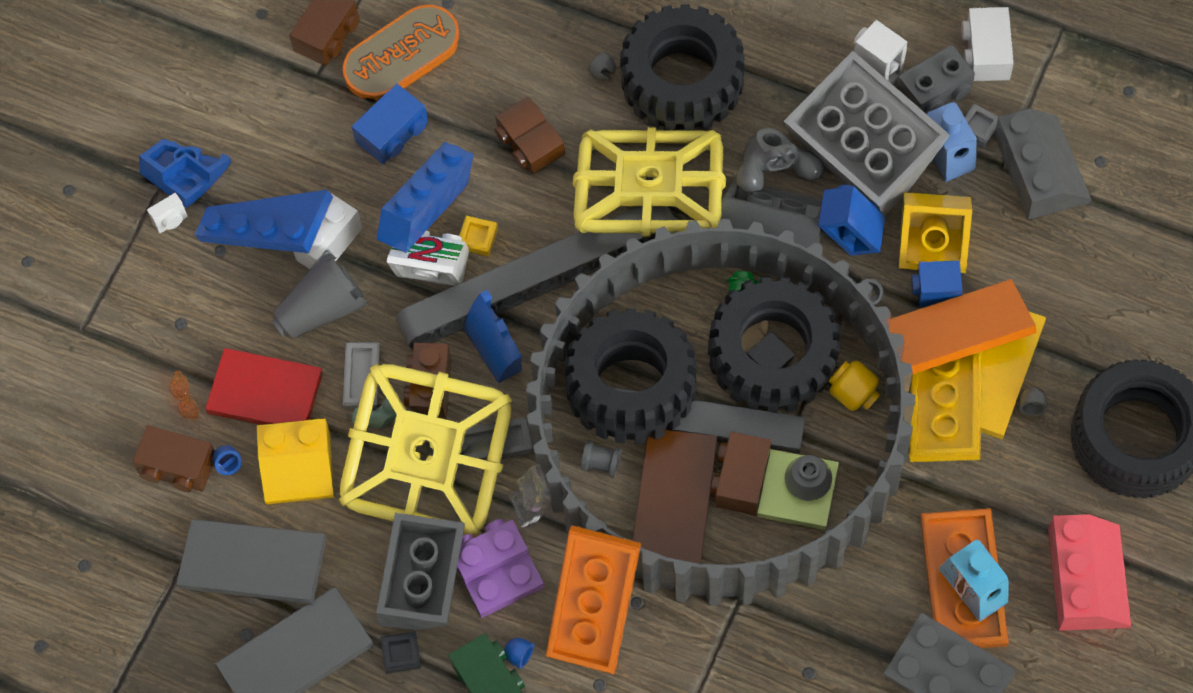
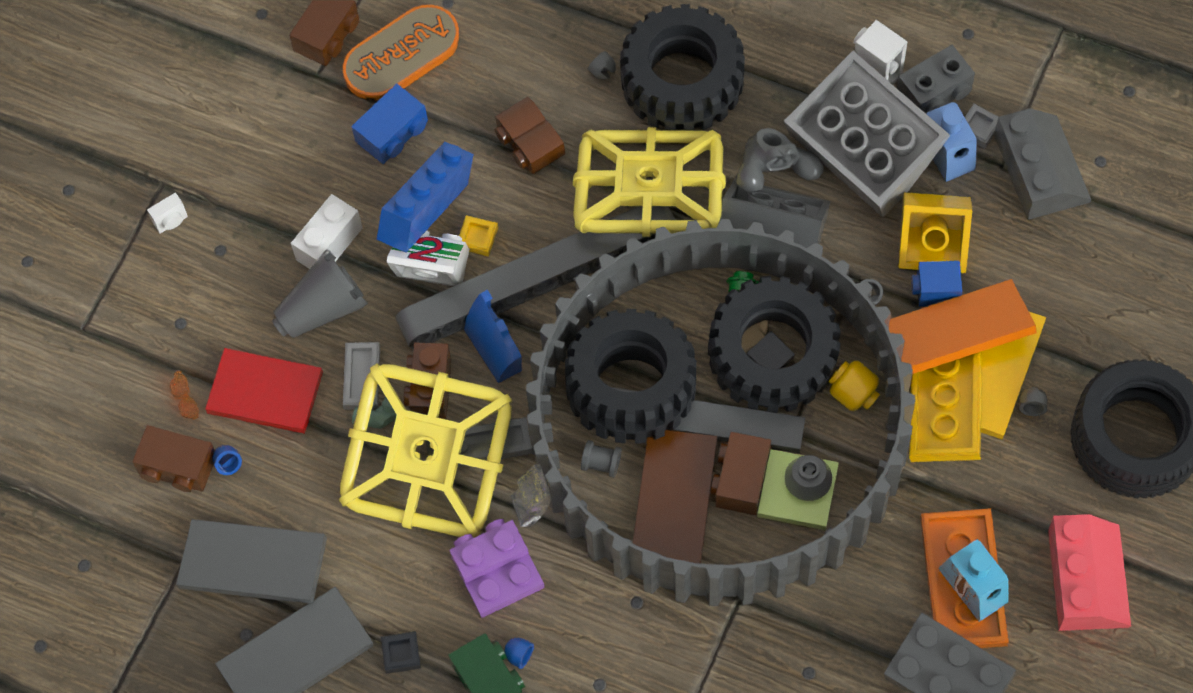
blue slope [139,139,231,208] -> none
blue wing [194,190,333,253] -> none
yellow slope [257,419,335,505] -> none
dark grey slope [376,513,465,631] -> none
orange tile [545,525,641,674] -> none
blue brick [818,185,885,256] -> none
white brick [961,7,1014,81] -> none

